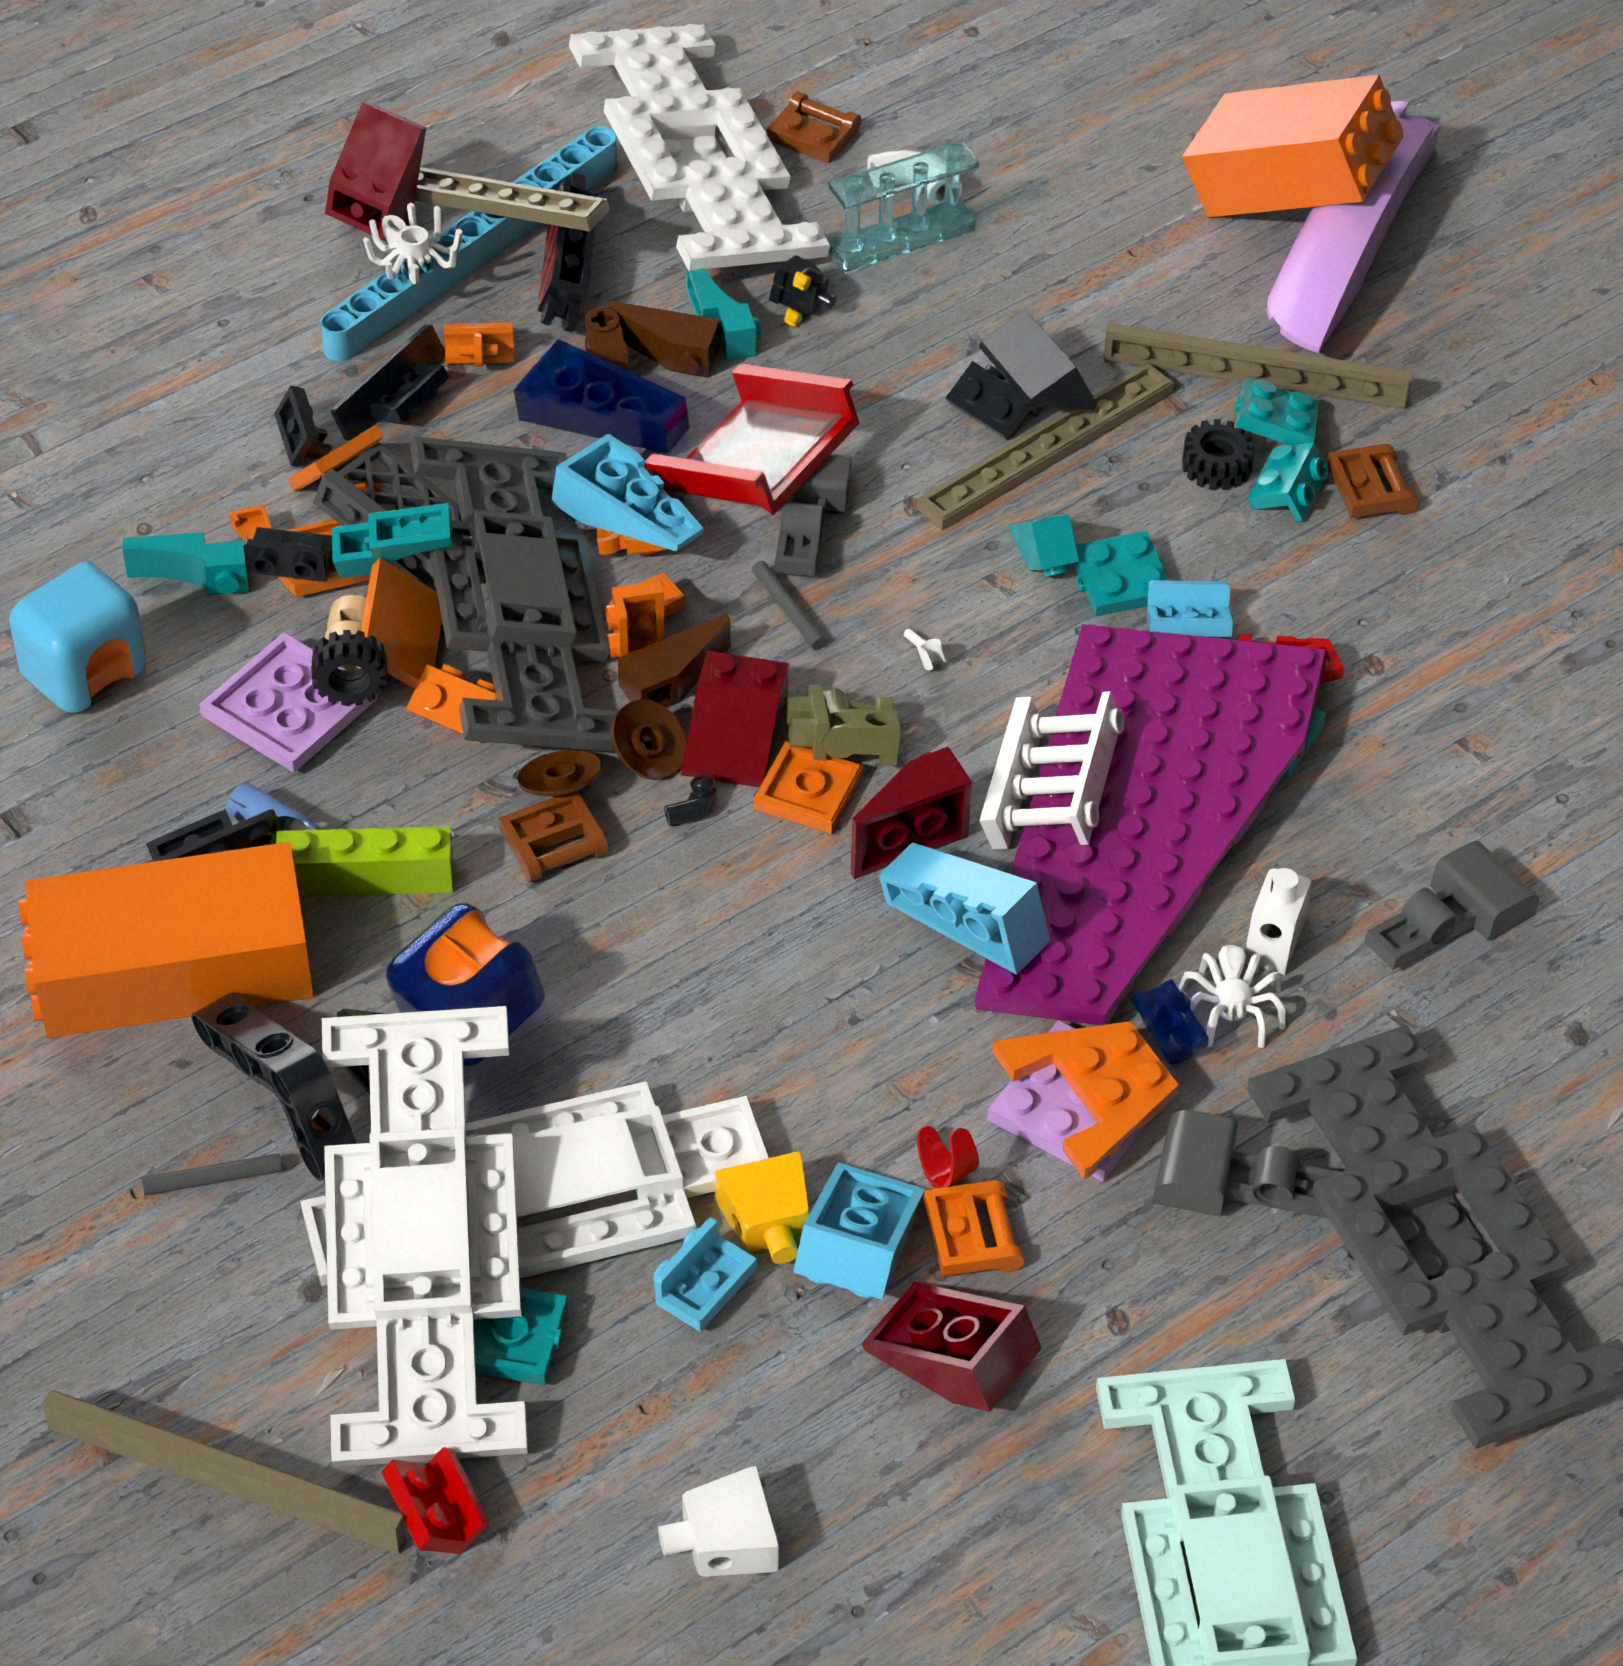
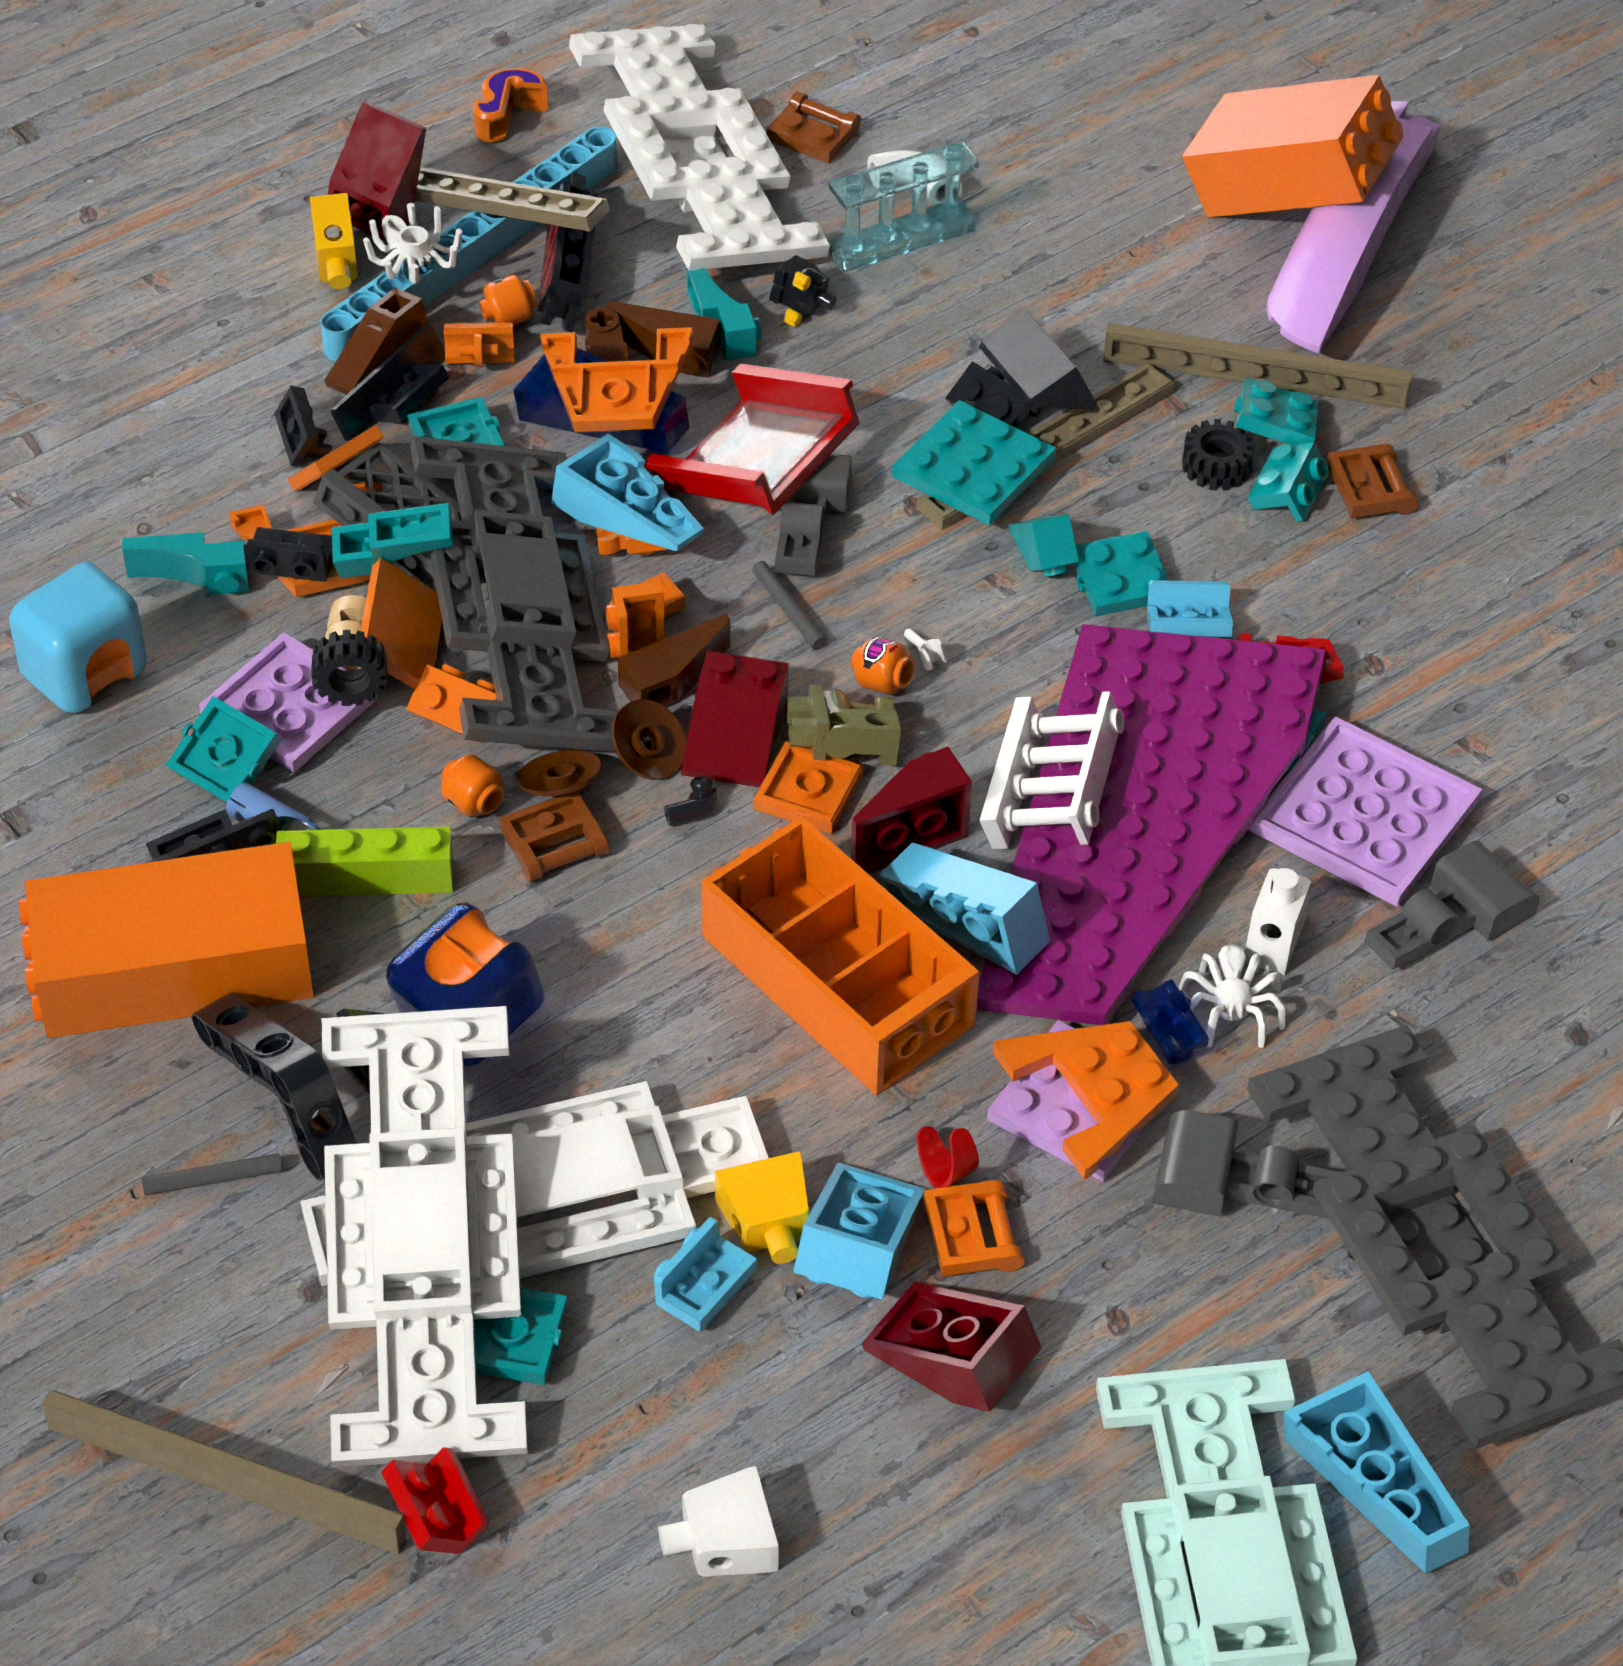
none -> teal plate [165,696,282,804]
none -> yellow torso [310,193,357,289]
none -> reddish brown slope [324,288,429,395]
none -> teal plate [407,396,505,446]
none -> orange head [441,754,505,818]
none -> orange animal [473,68,549,143]
none -> orange head [478,274,538,326]
none -> orange wing [540,327,694,432]
none -> orange container [701,815,979,1096]
none -> orange head [851,637,915,695]
none -> teal plate [892,400,1056,526]
none -> lavender plate [1249,716,1483,907]
none -> medium azure wedge [1284,1371,1470,1574]

